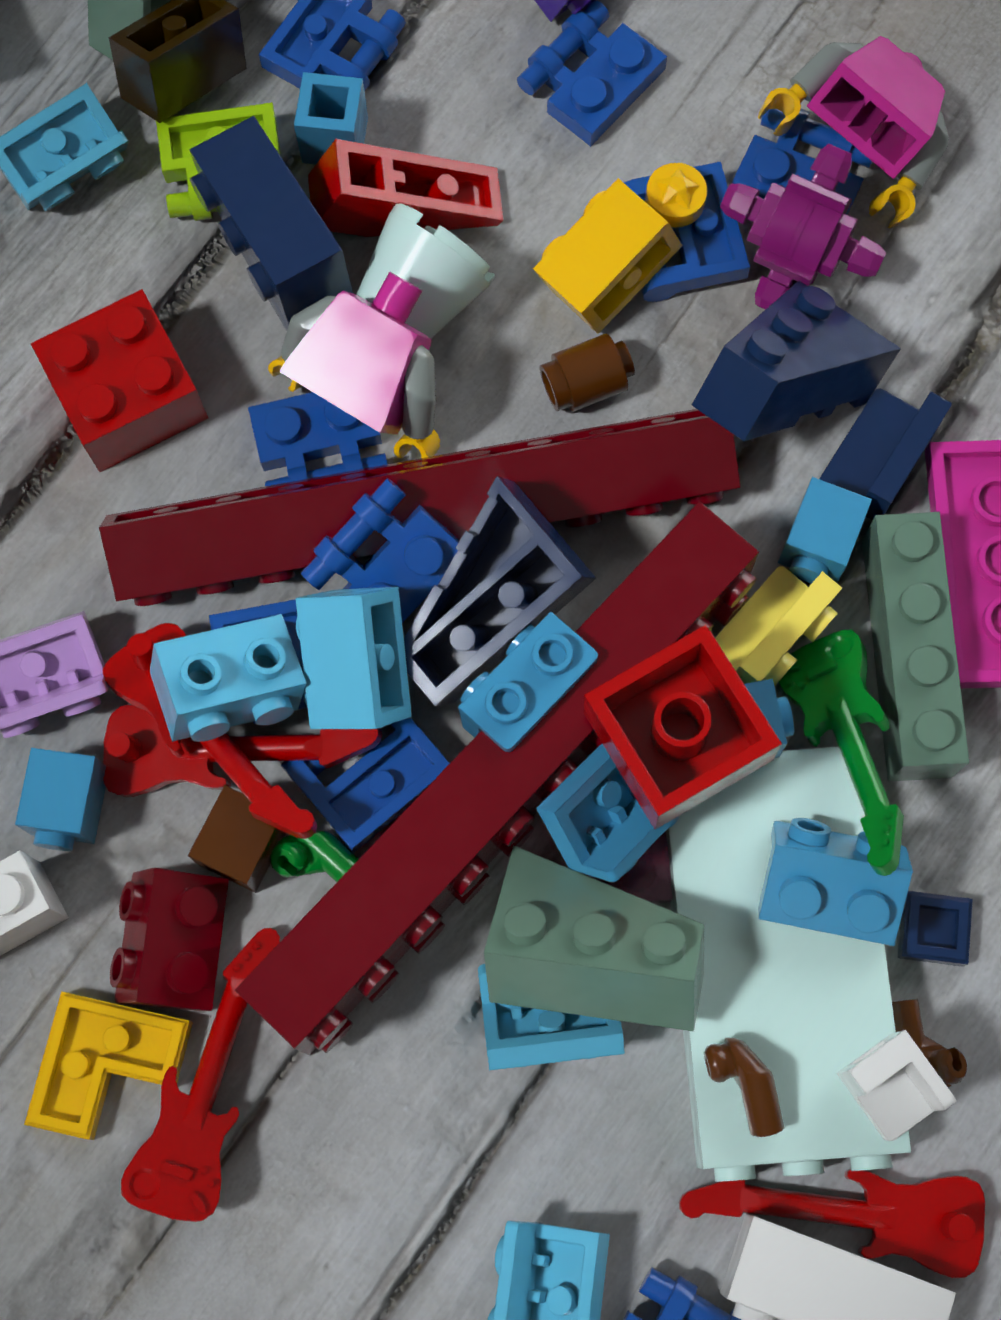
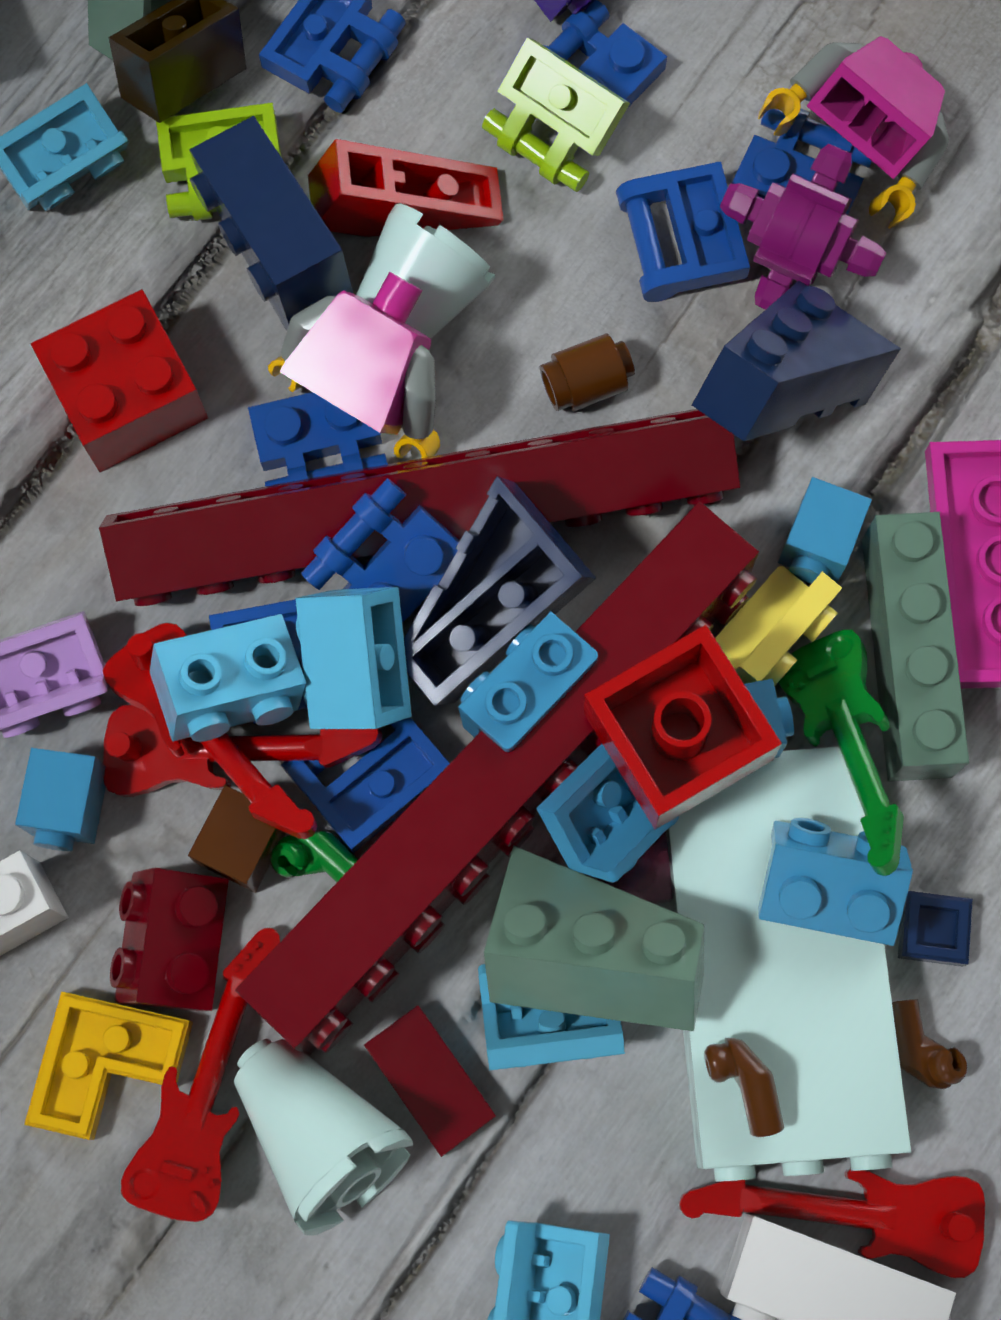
dark azure brick [294,72,368,164] -> none
yellow brick [533,178,683,334] -> none
yellow tile [645,163,707,228] -> none
dark blue panel [819,388,952,521] -> none
white panel [837,1030,957,1141] -> none
none -> light aqua cone [234,1039,413,1235]
none -> dark red tile [364,1005,496,1157]
none -> plate [482,38,630,192]

